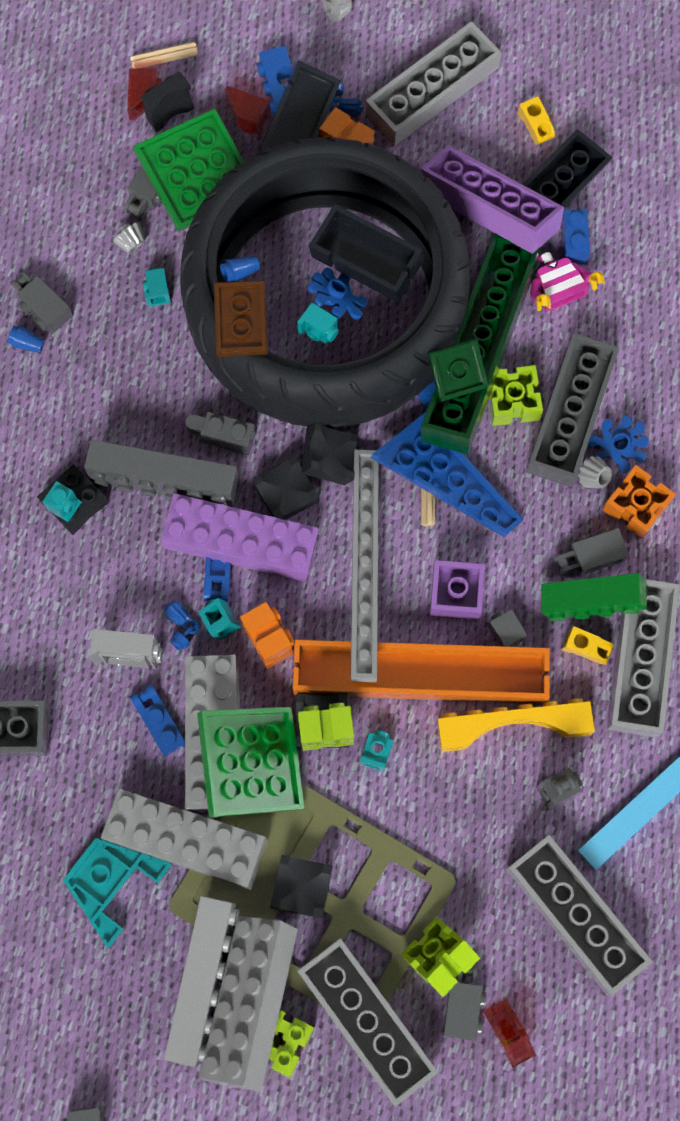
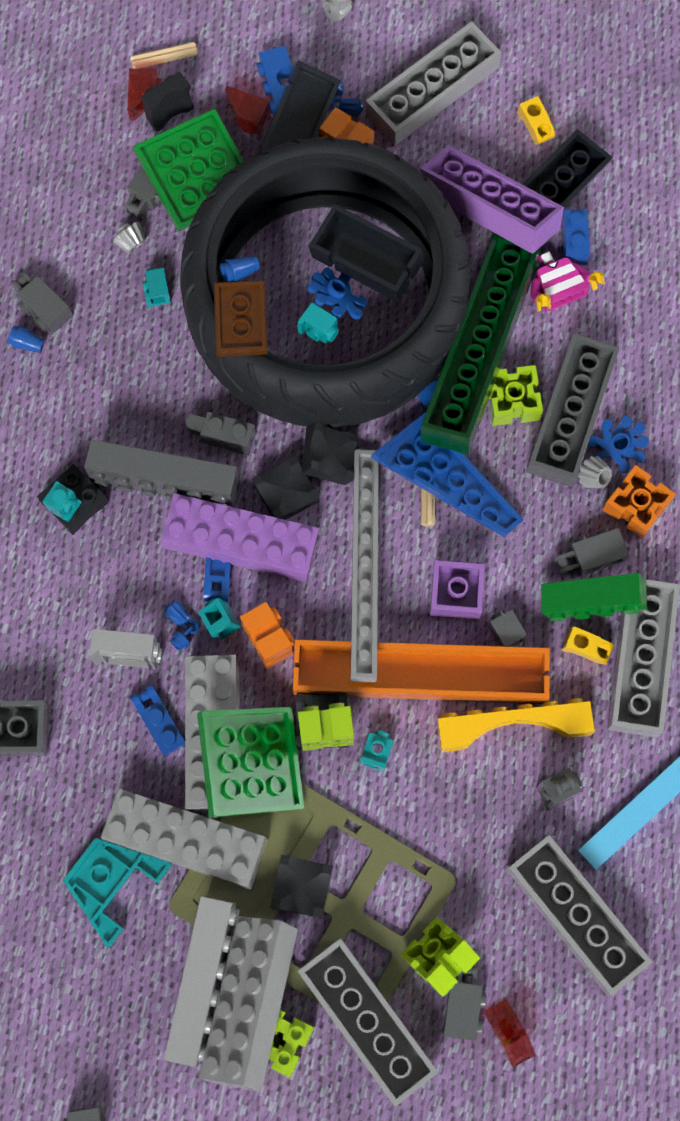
dark green tile [427,338,489,402] -> none

